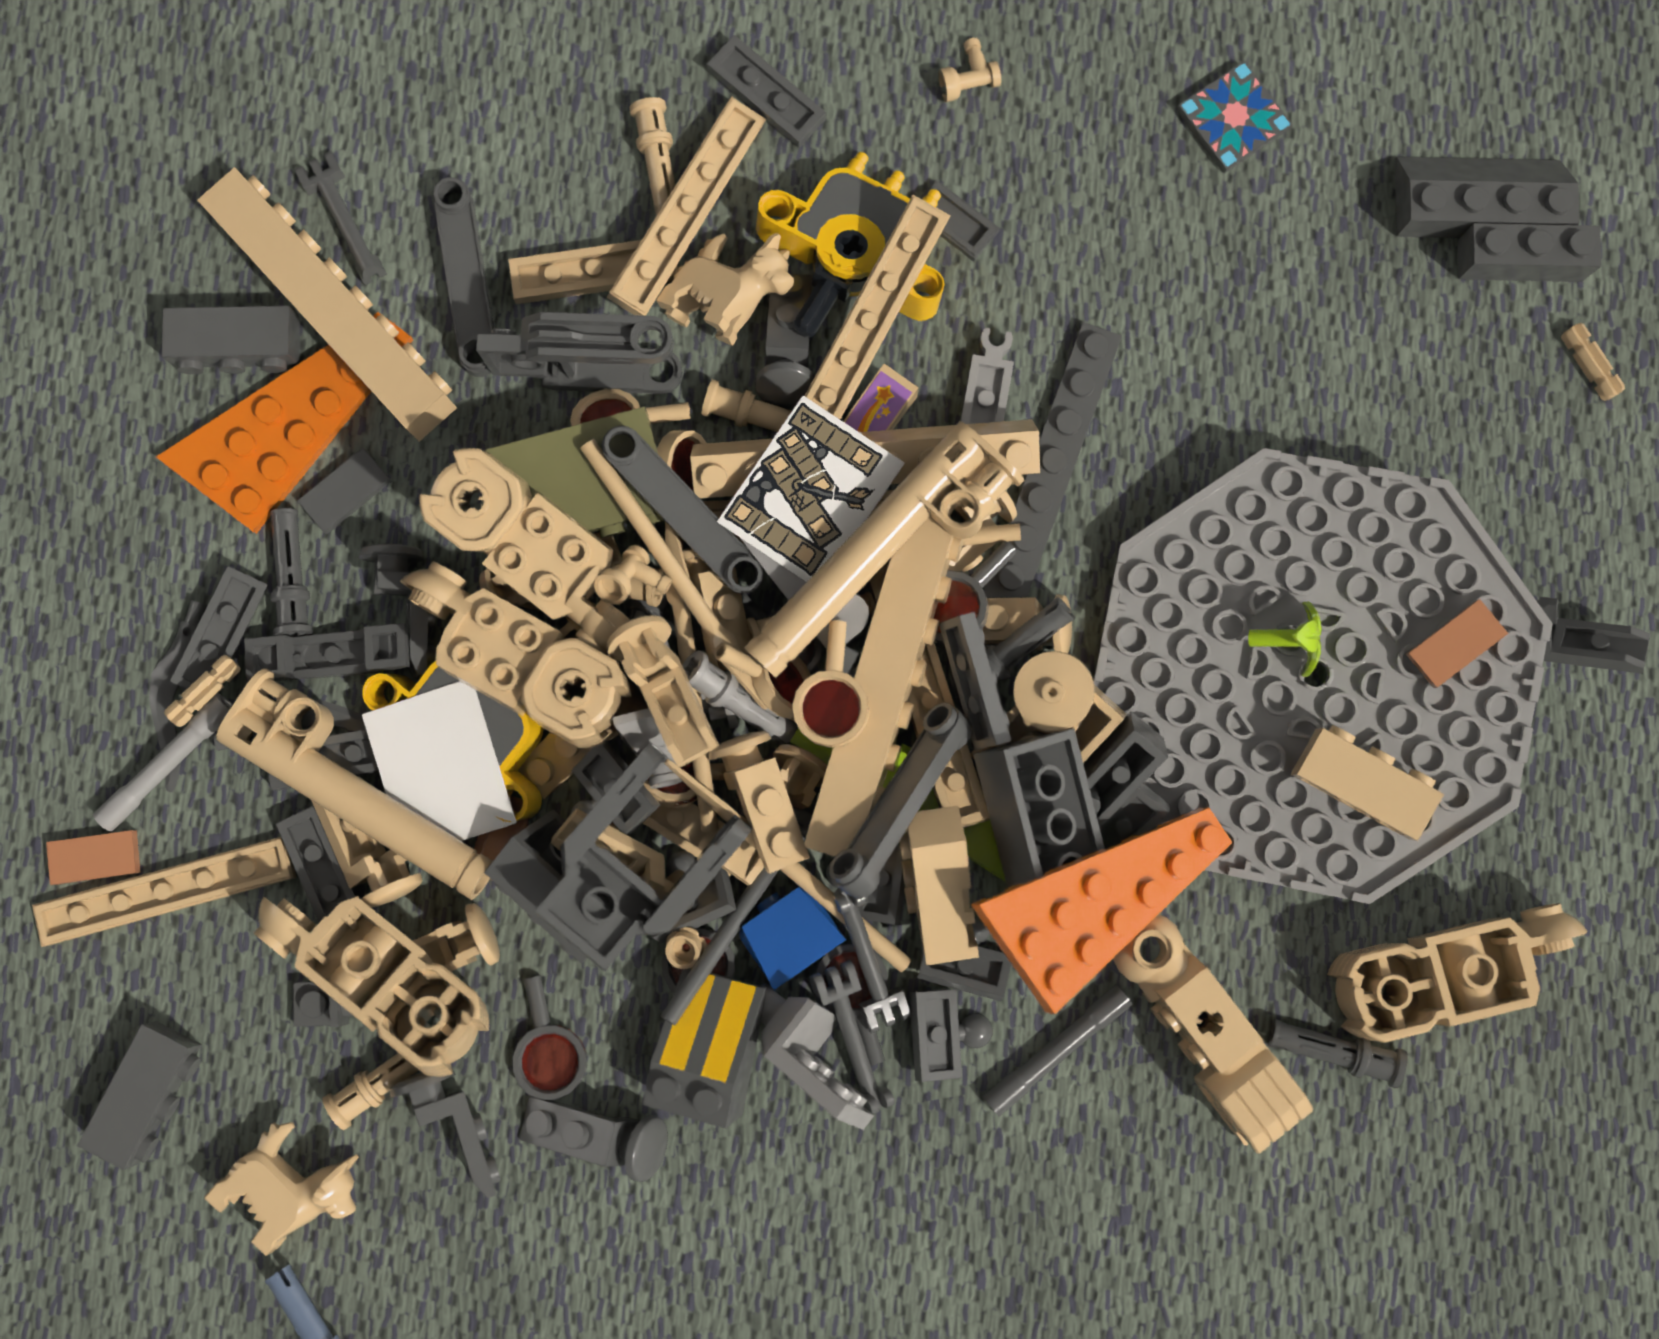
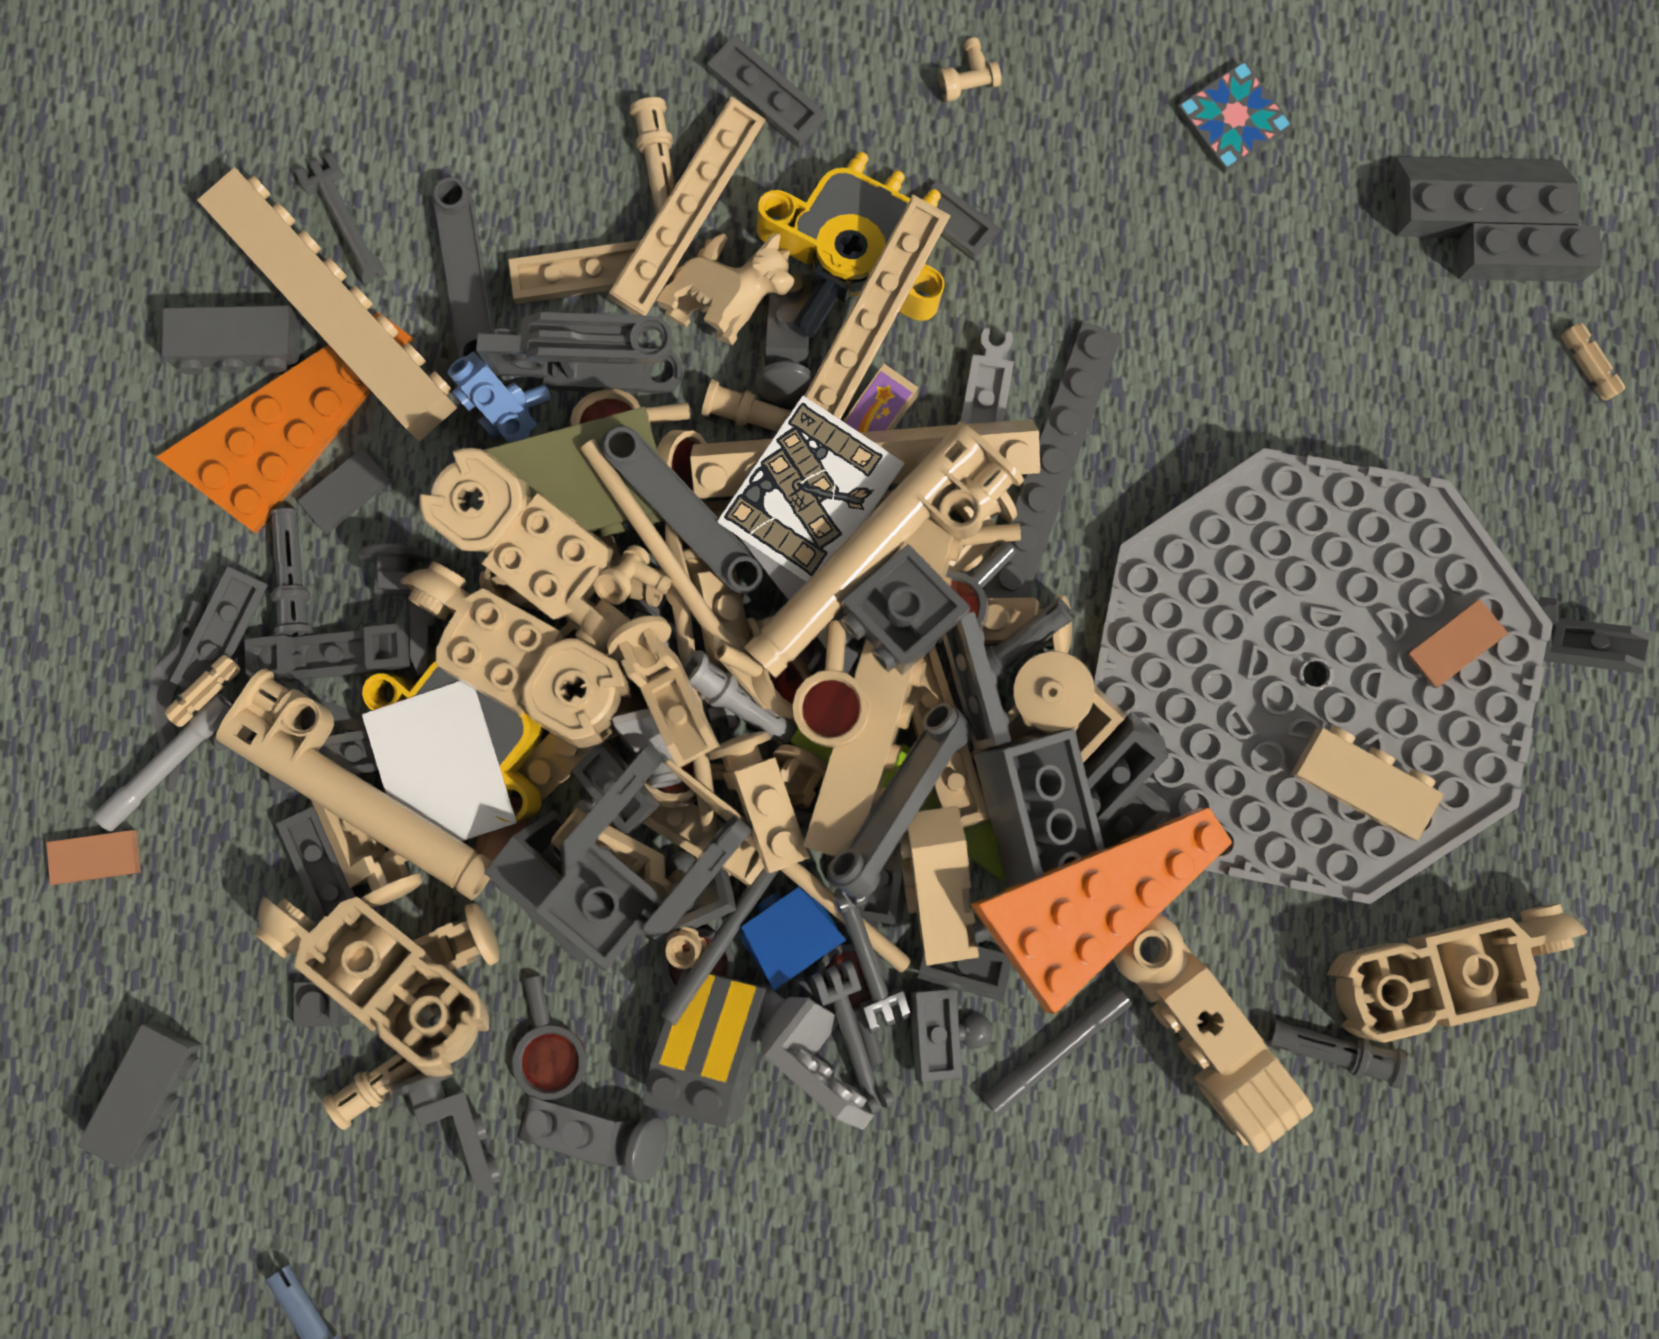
tan tile [32,837,297,947] -> none
tan animal [204,1122,359,1256] -> none
lime plant [1248,601,1322,677] -> none
none -> medium blue brick [447,352,551,443]
none -> dark grey plate [841,544,970,675]

